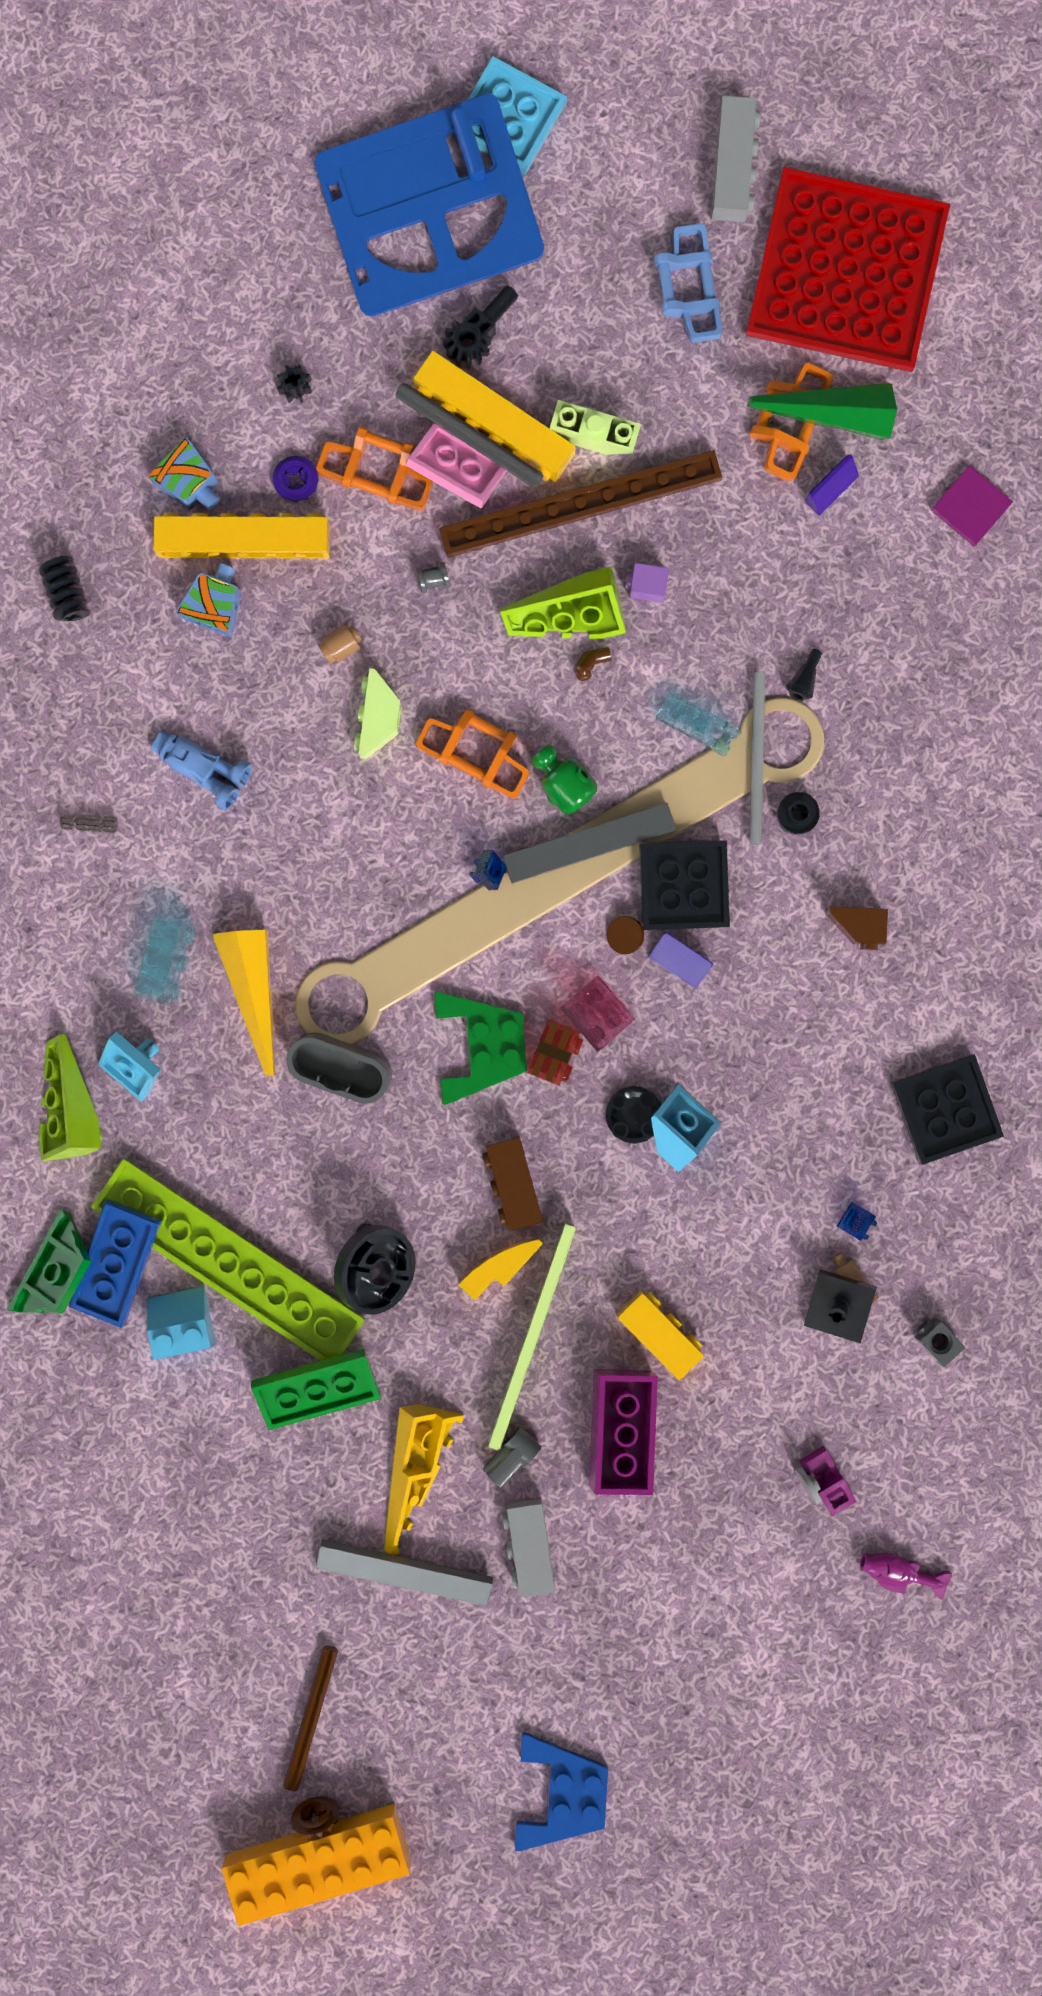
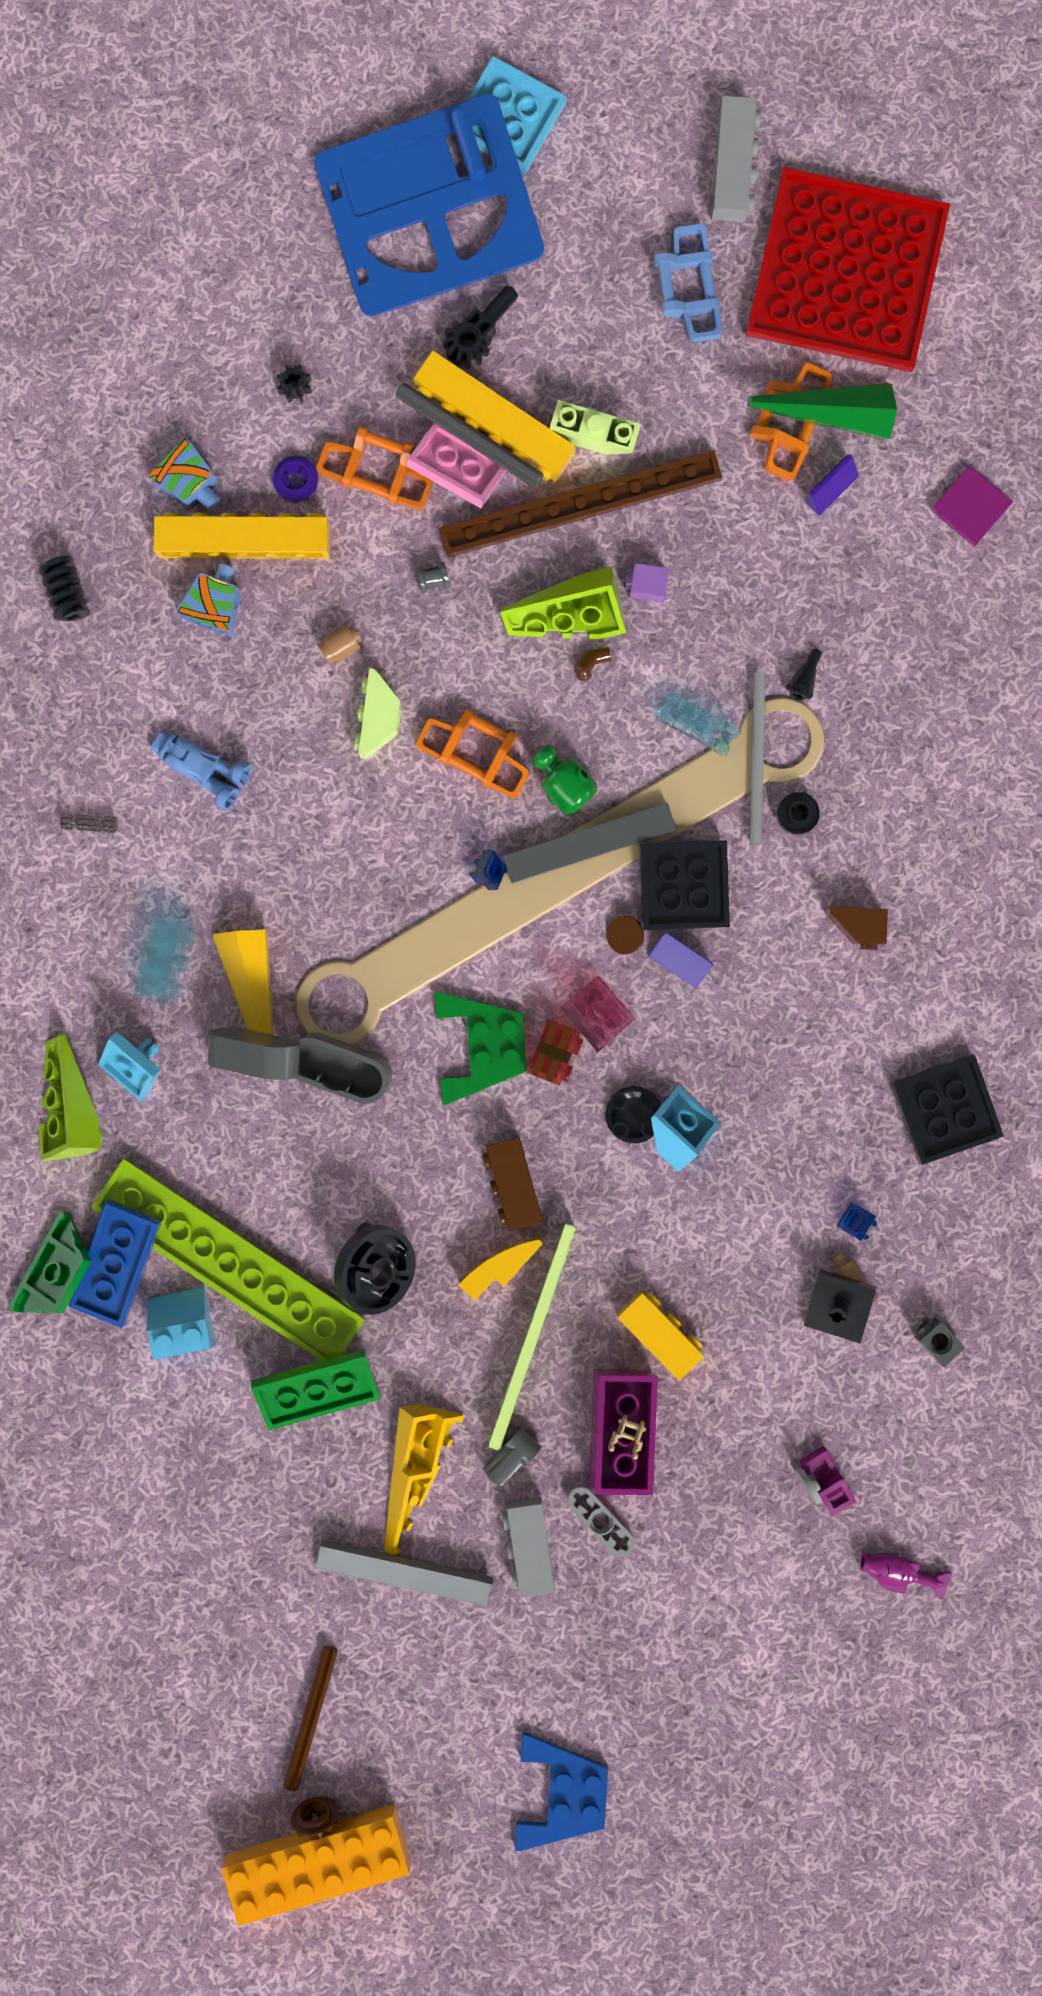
none -> dark grey plant [207,1028,300,1080]
none -> light grey beam [568,1485,635,1557]
none -> tan piece [608,1415,646,1459]

